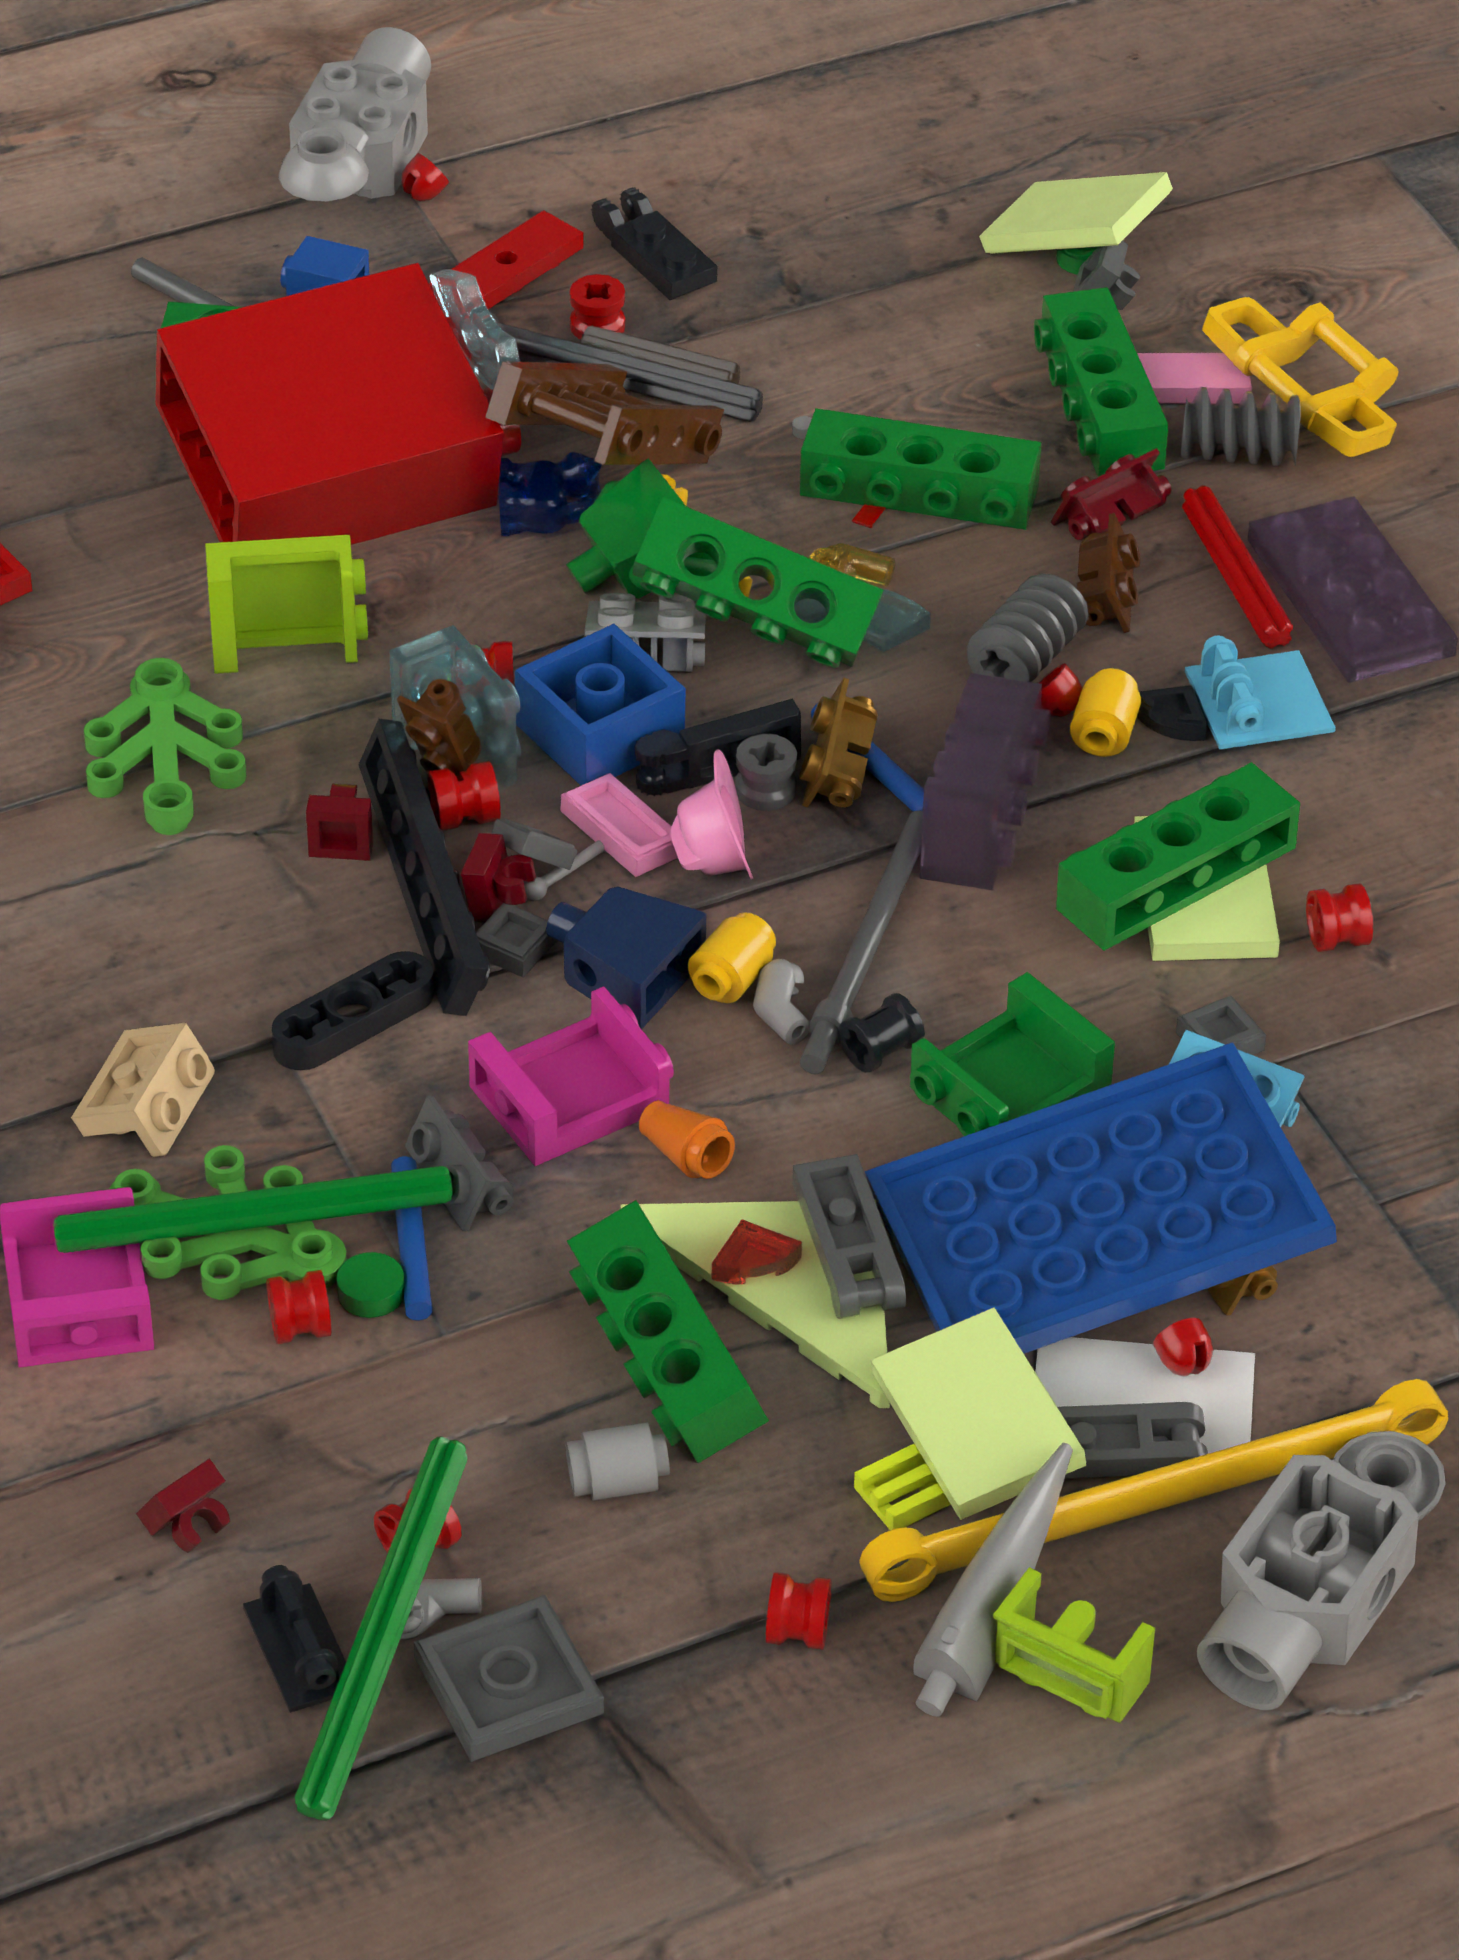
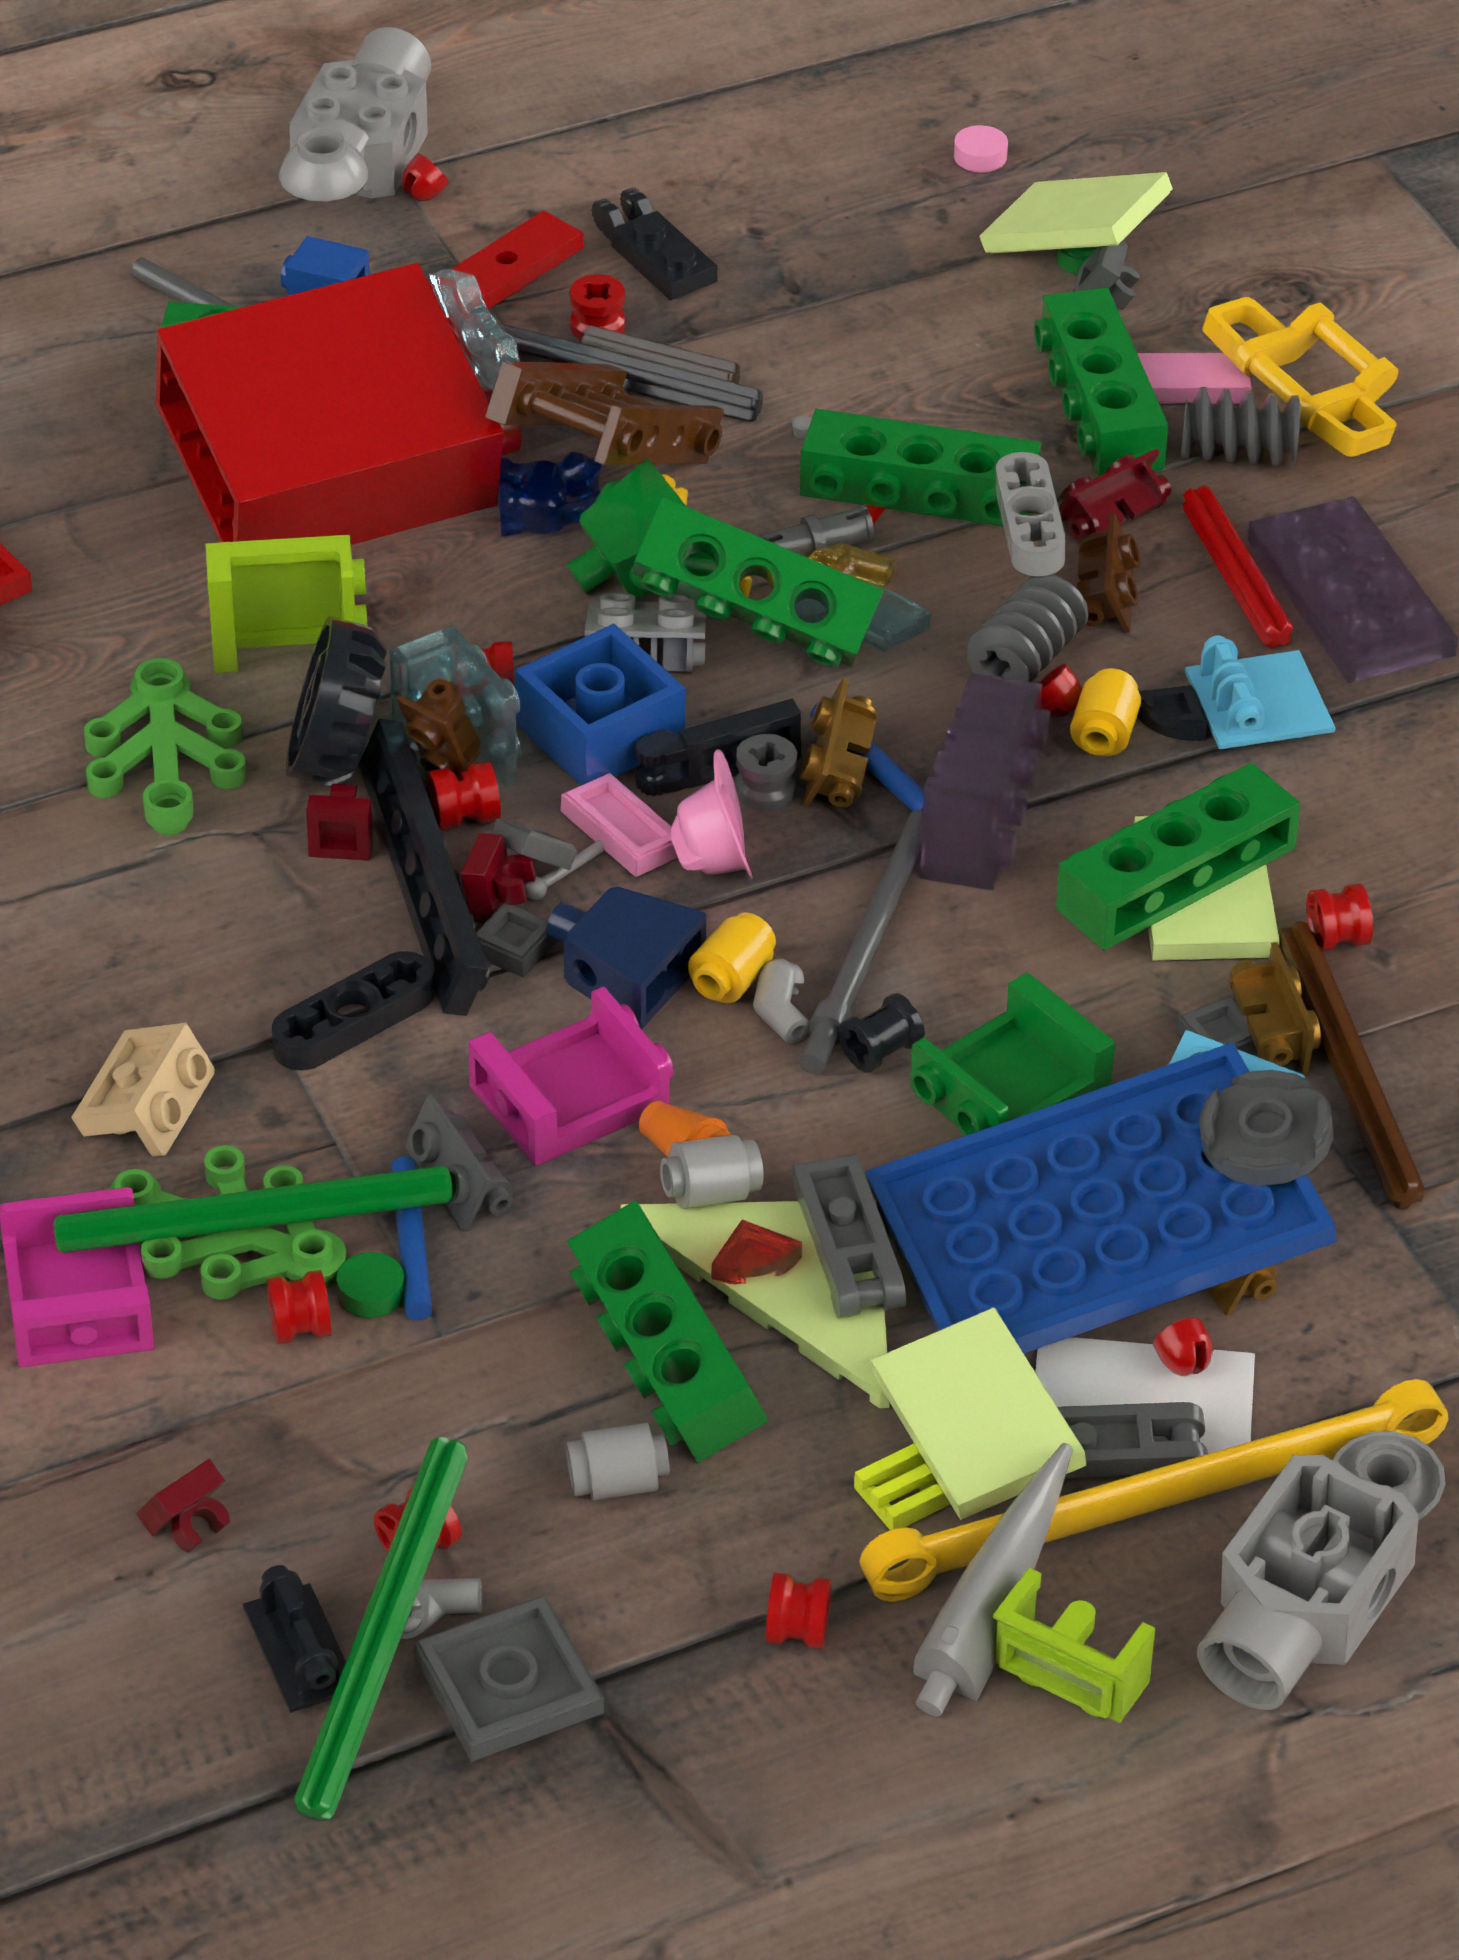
none -> black gear [285,616,387,787]
none -> light grey brick [660,1134,764,1209]
none -> dark grey pin [755,504,875,561]
none -> bright pink tile [954,125,1008,173]
none -> light grey beam [996,452,1065,576]
none -> dark grey tile [1199,1070,1334,1186]
none -> pearl gold hinge [1229,942,1321,1077]
none -> reddish brown axle [1279,921,1425,1209]

